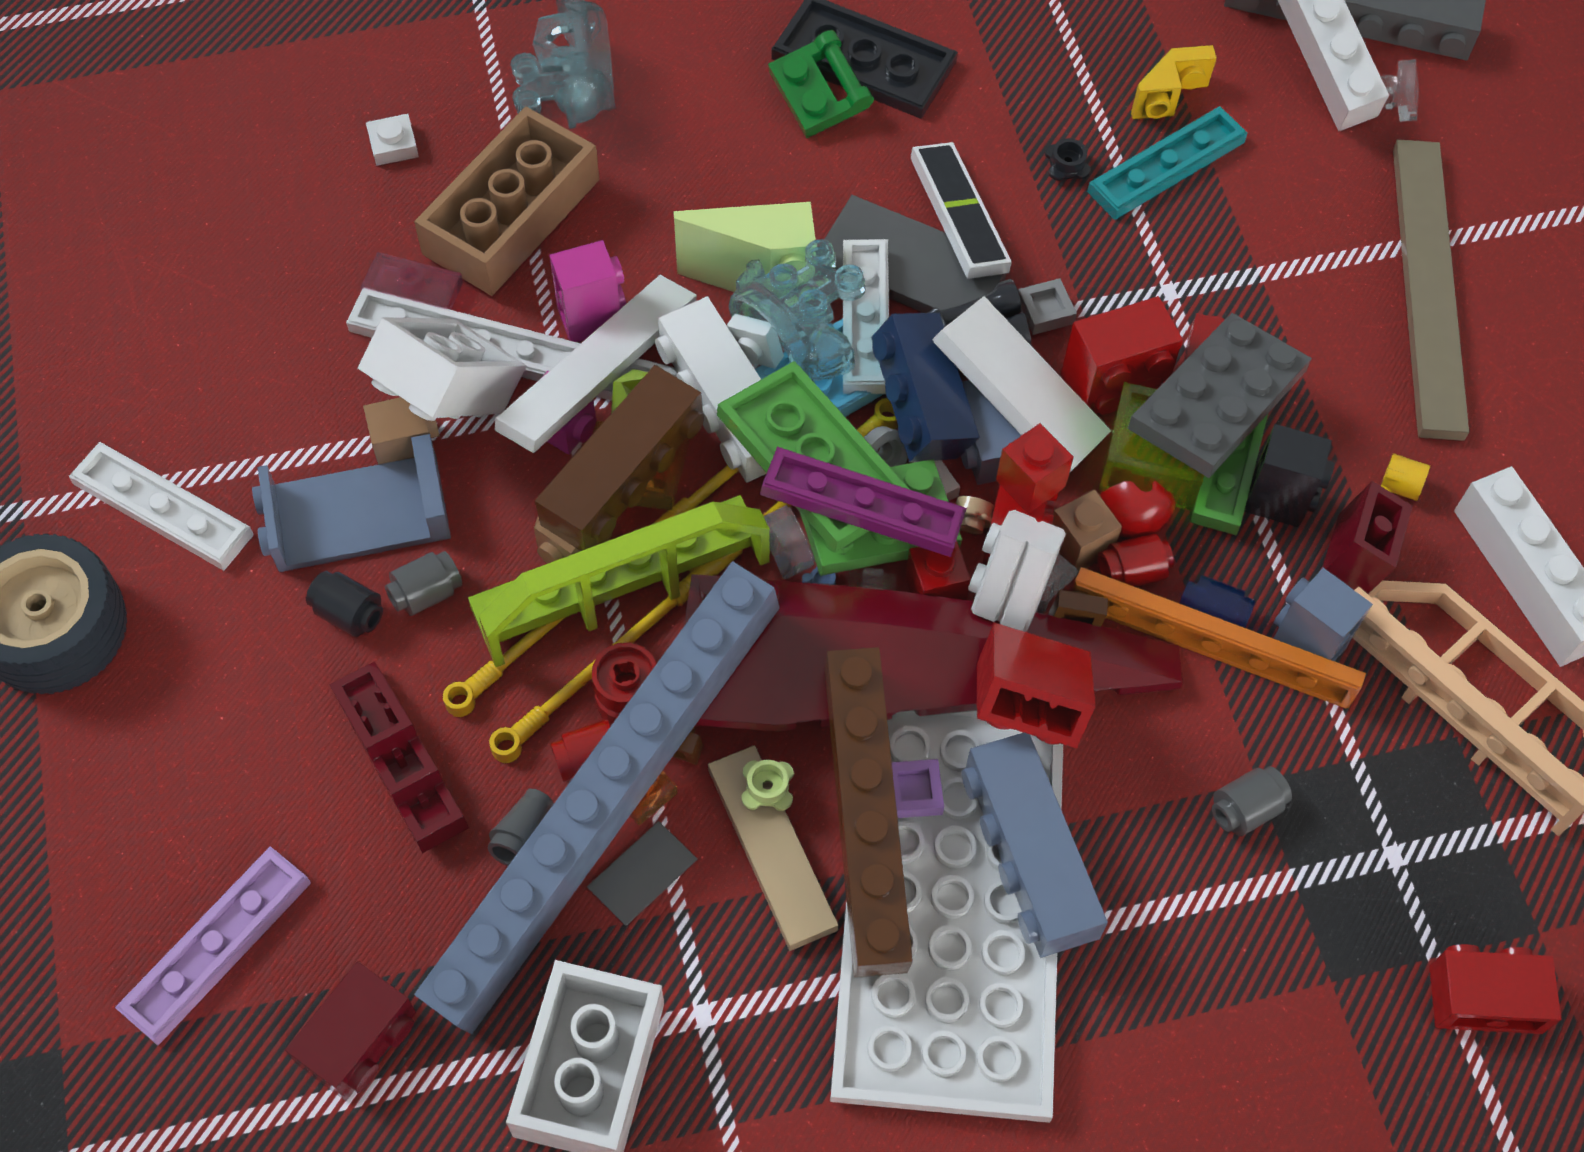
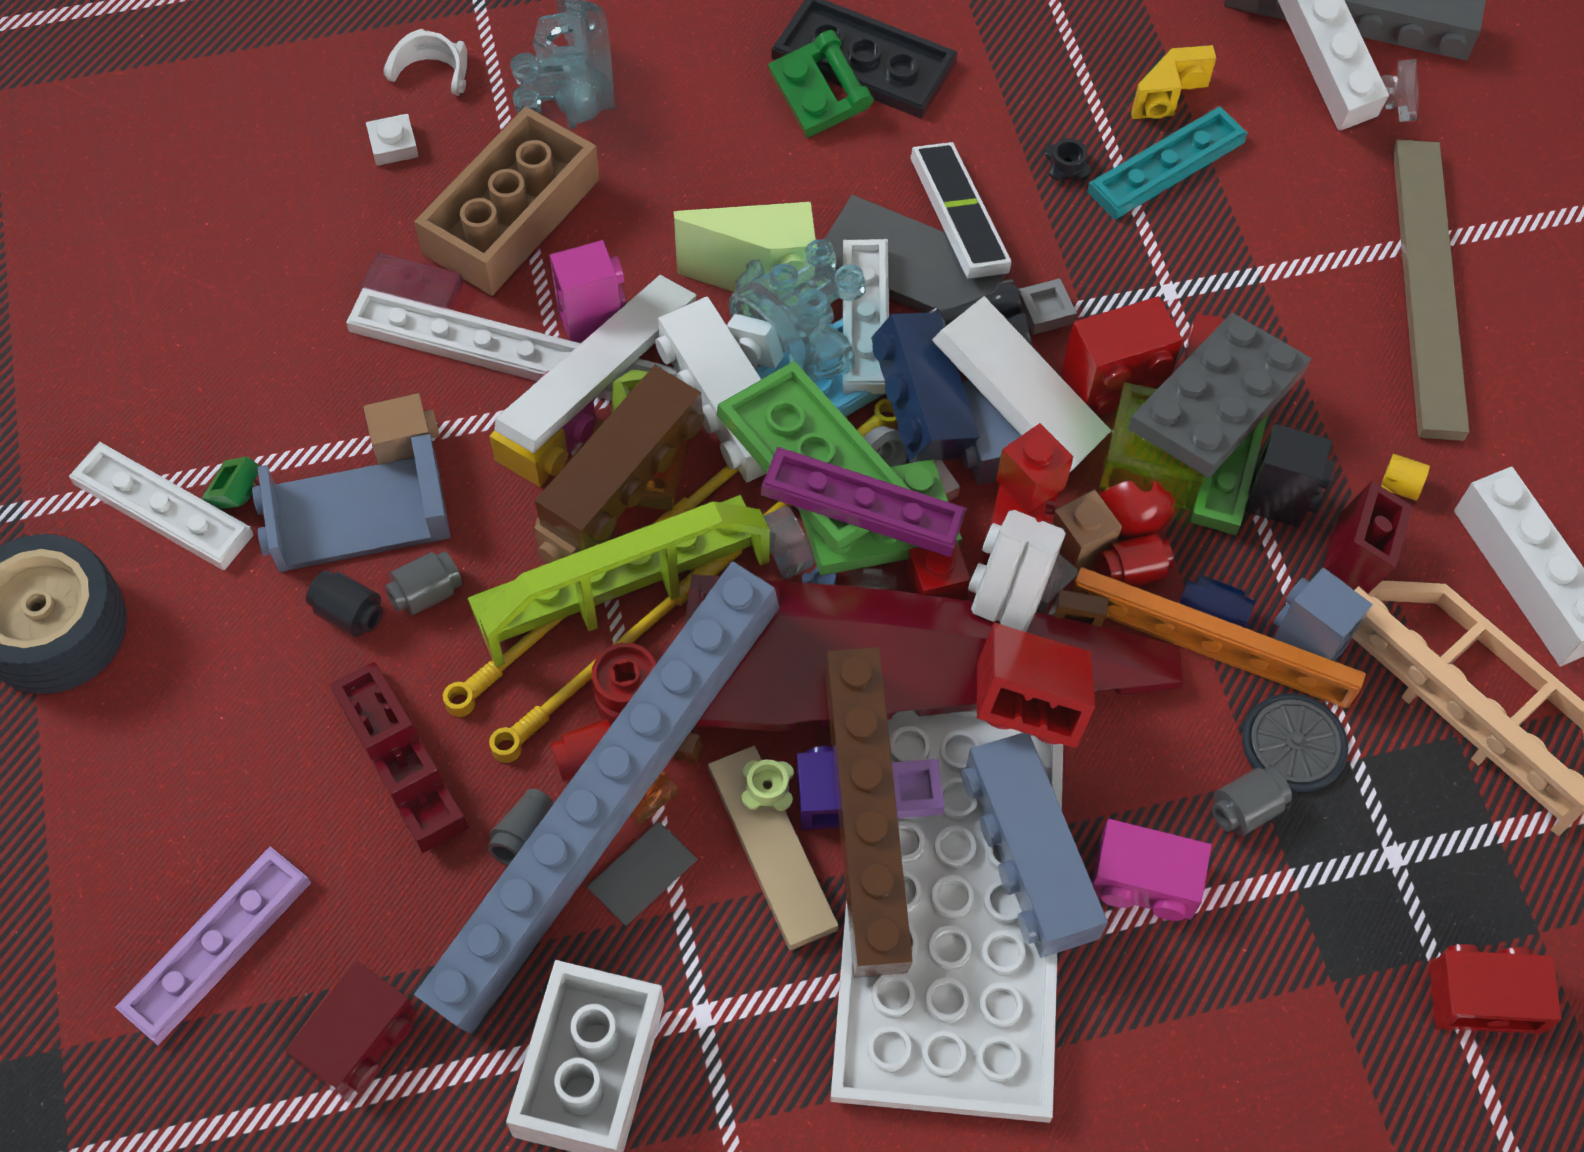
white brick [358,317,527,421] -> none
tan plate [956,496,994,534] -> none
none -> green plate [201,456,260,509]
none -> white helmet [384,29,467,96]
none -> yellow brick [489,428,568,487]
none -> dark purple brick [797,746,840,830]
none -> dark pink brick [1091,819,1212,921]
none -> dark grey wheel [1242,693,1348,792]

